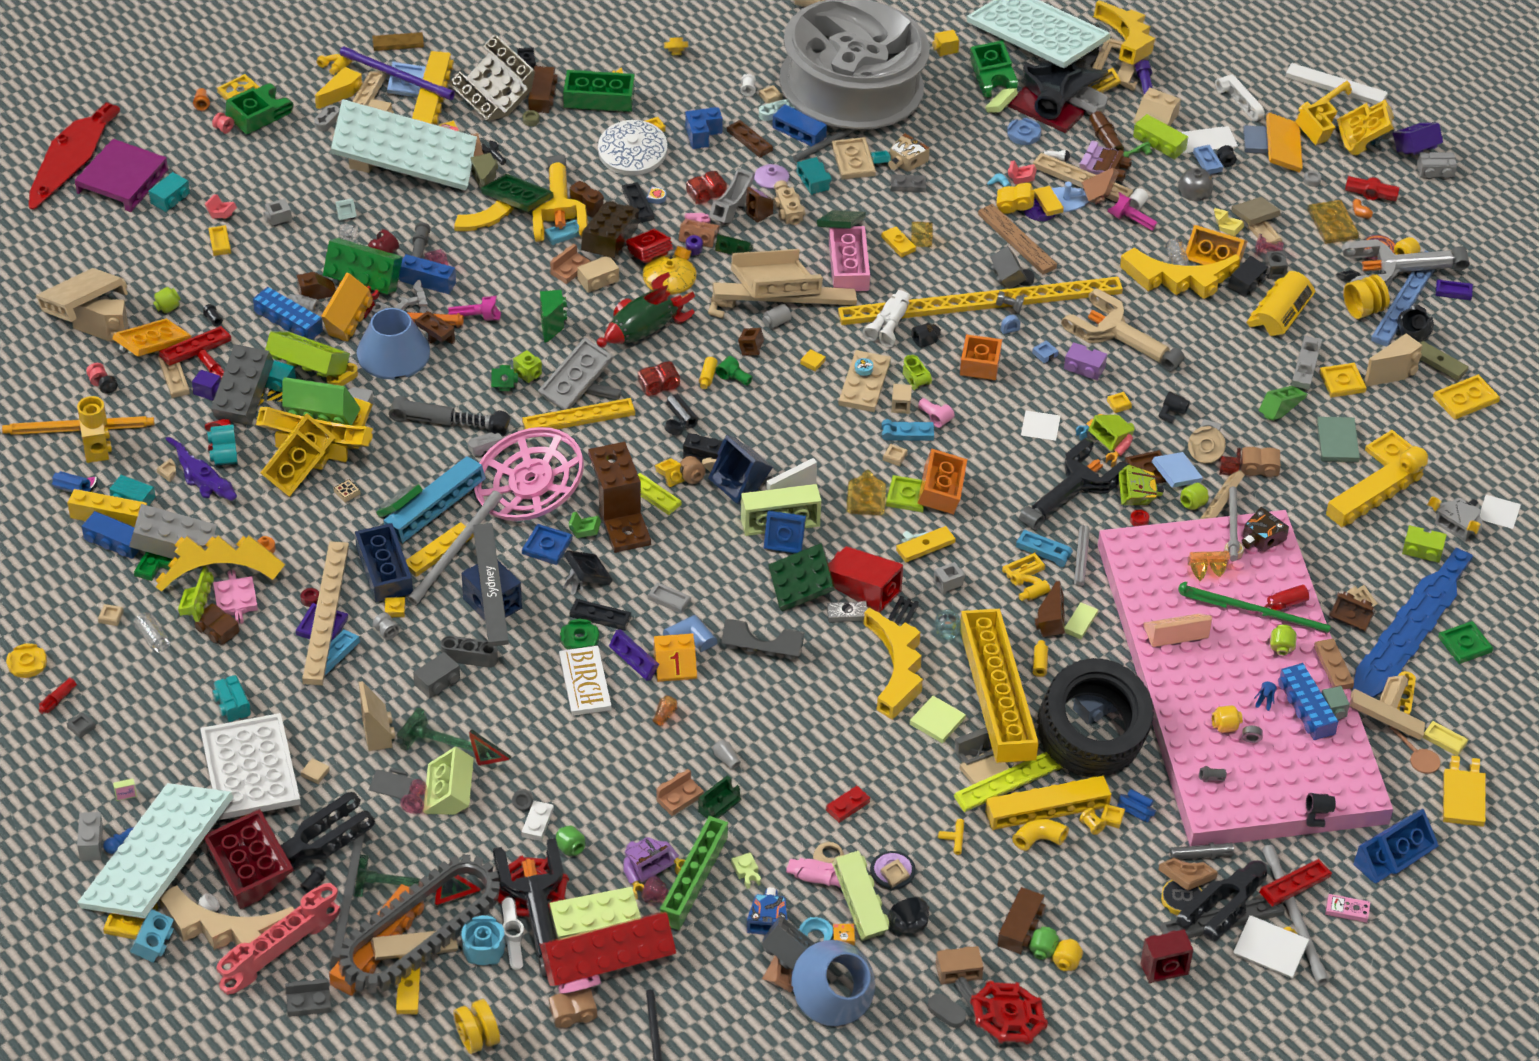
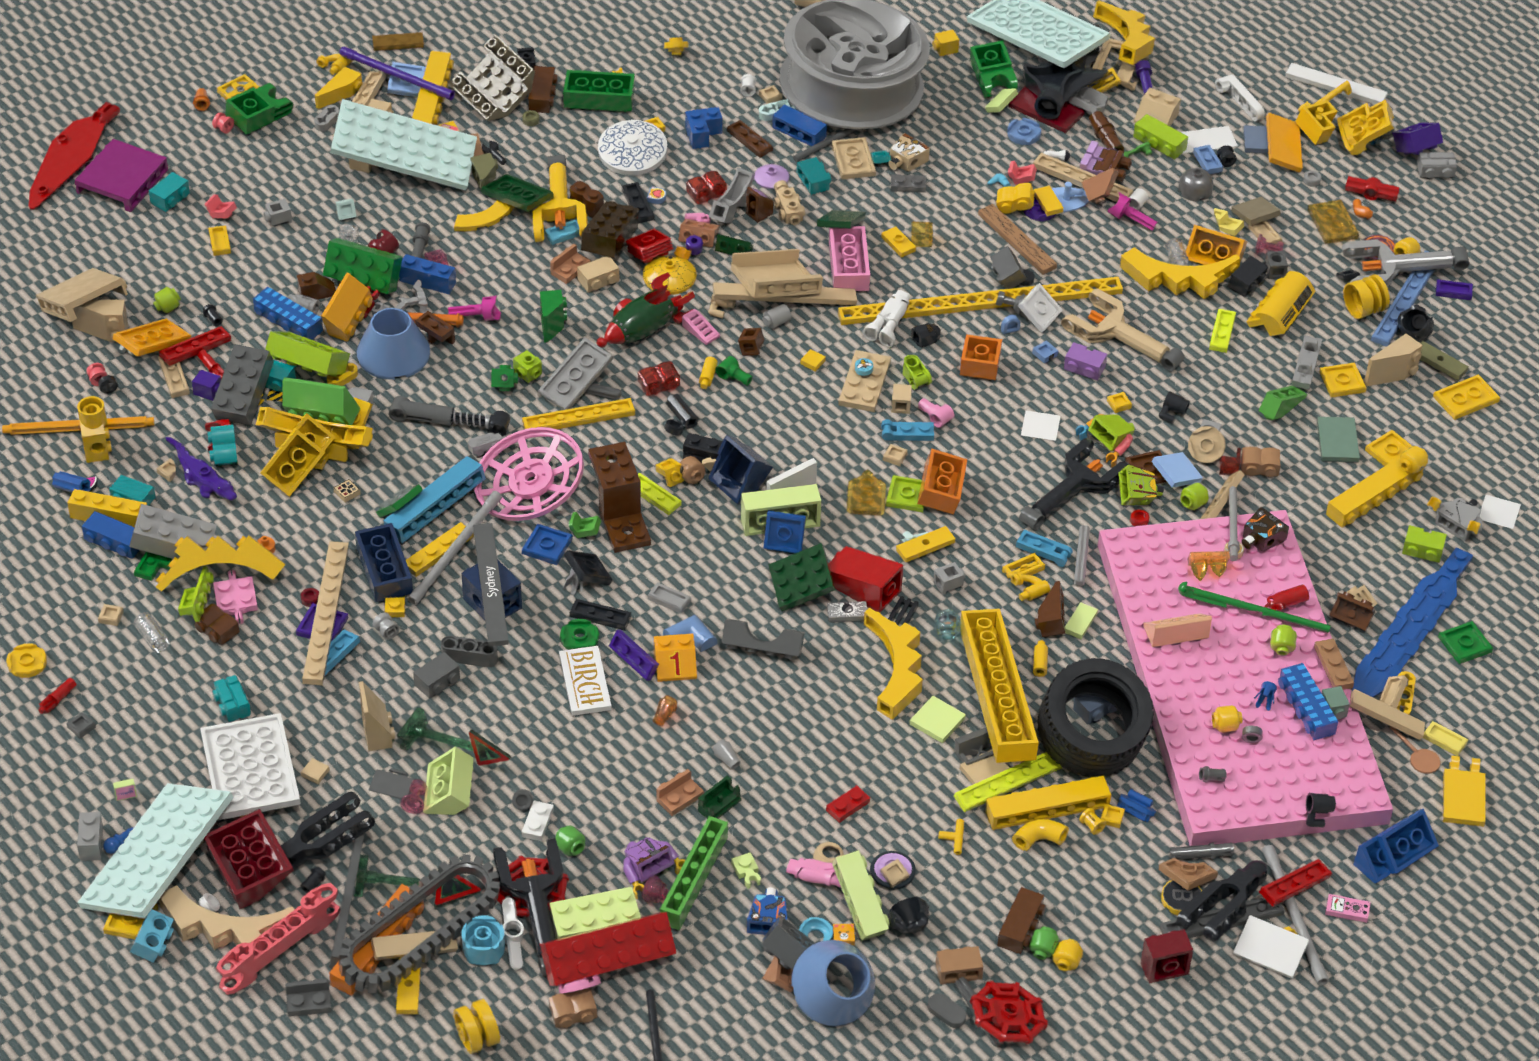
none -> bright pink slope [682,309,720,345]
none -> white tile [1018,283,1063,332]
none -> neon yellow tile [1209,309,1236,353]

